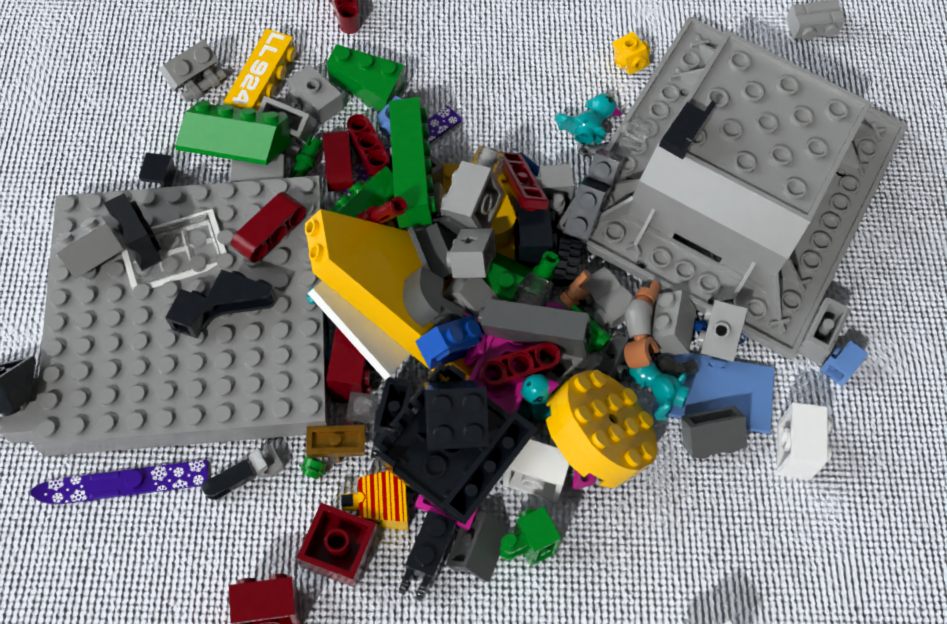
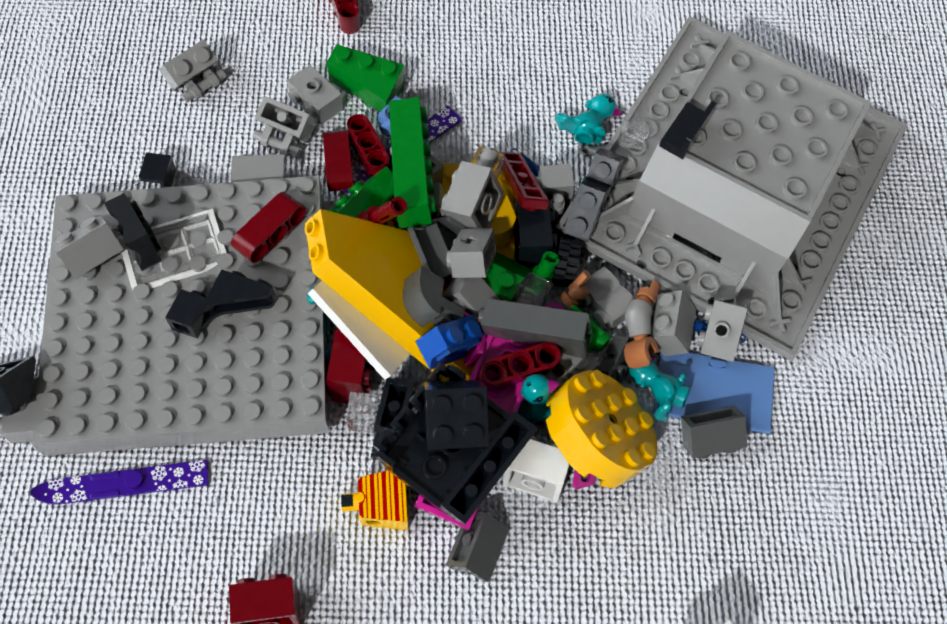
slope [175,101,291,165] -> none
piece [202,443,283,500] -> none
yellow brick [224,28,297,111] -> none
green pin [288,136,322,178] -> none
dark red brick [296,503,378,588] -> none
green plate [299,456,327,479] -> none
pearl gold panel [306,425,367,463] -> none
black hinge [398,510,456,602] -> none
green brick [499,506,561,567] -> none
yellow brick [612,31,651,76] -> none
clear smoke arm [656,355,699,378] -> none
white brick [776,402,832,480] -> none
light grey brick [786,0,845,40] -> none
light grey brick [797,297,851,364] -> none
medium blue brick [820,341,869,387] -> none

